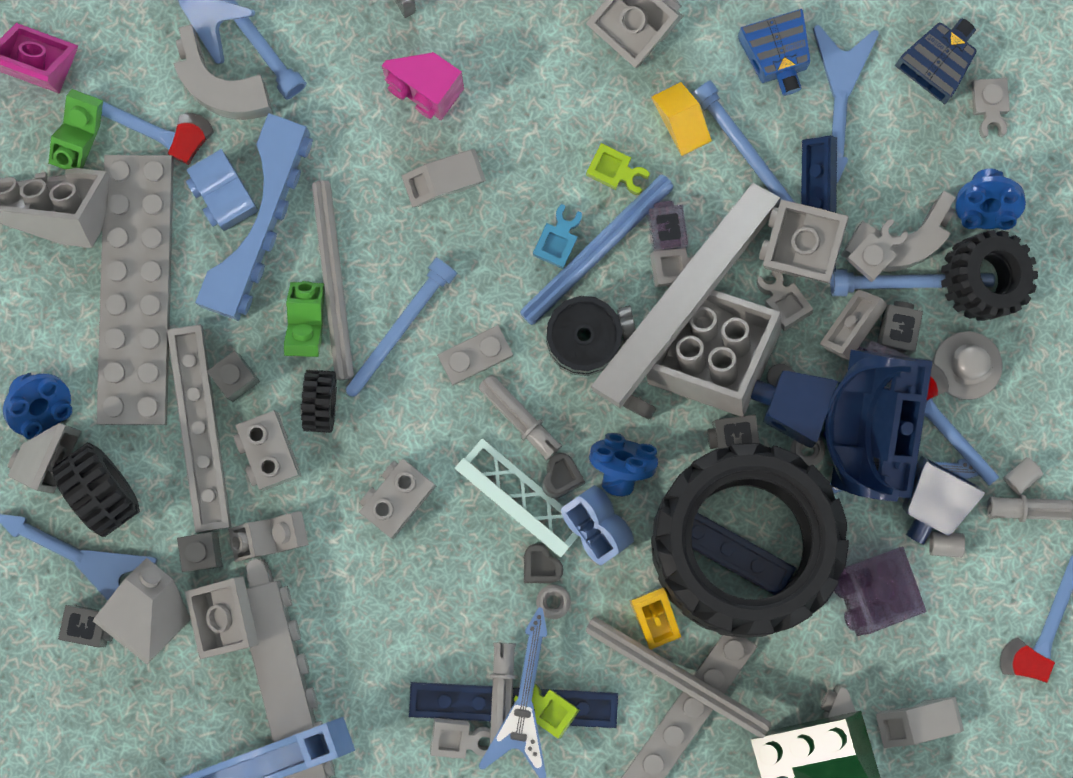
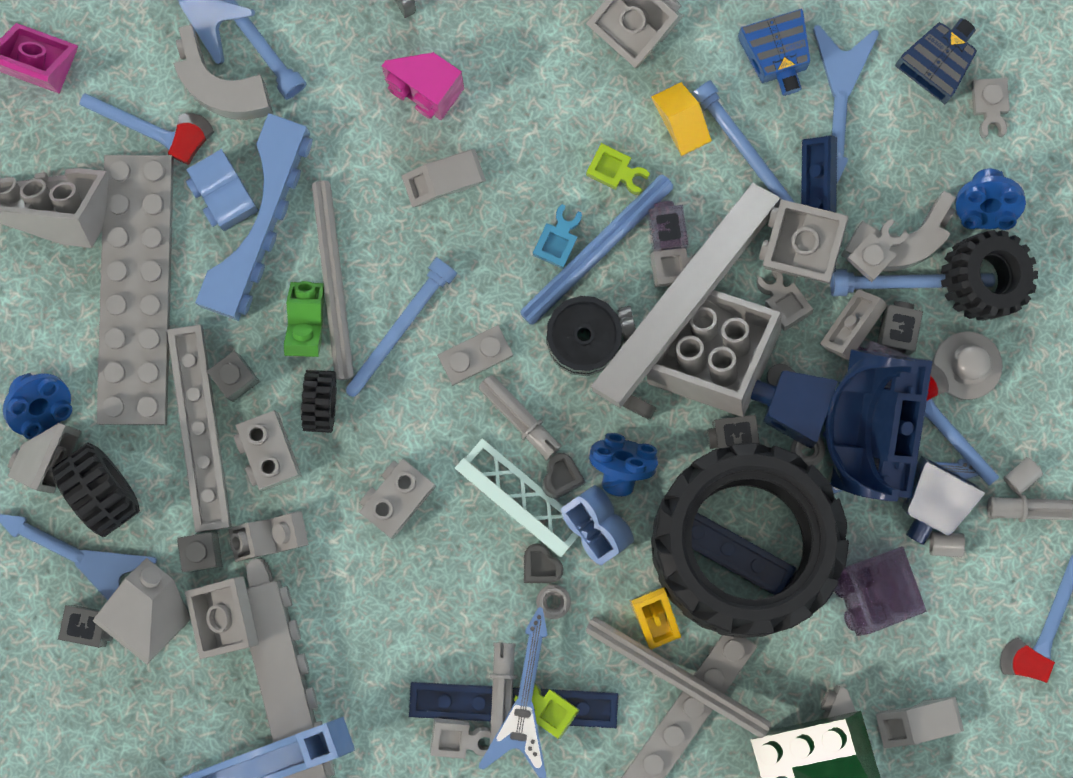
bright green slope [48,89,103,169] -> none

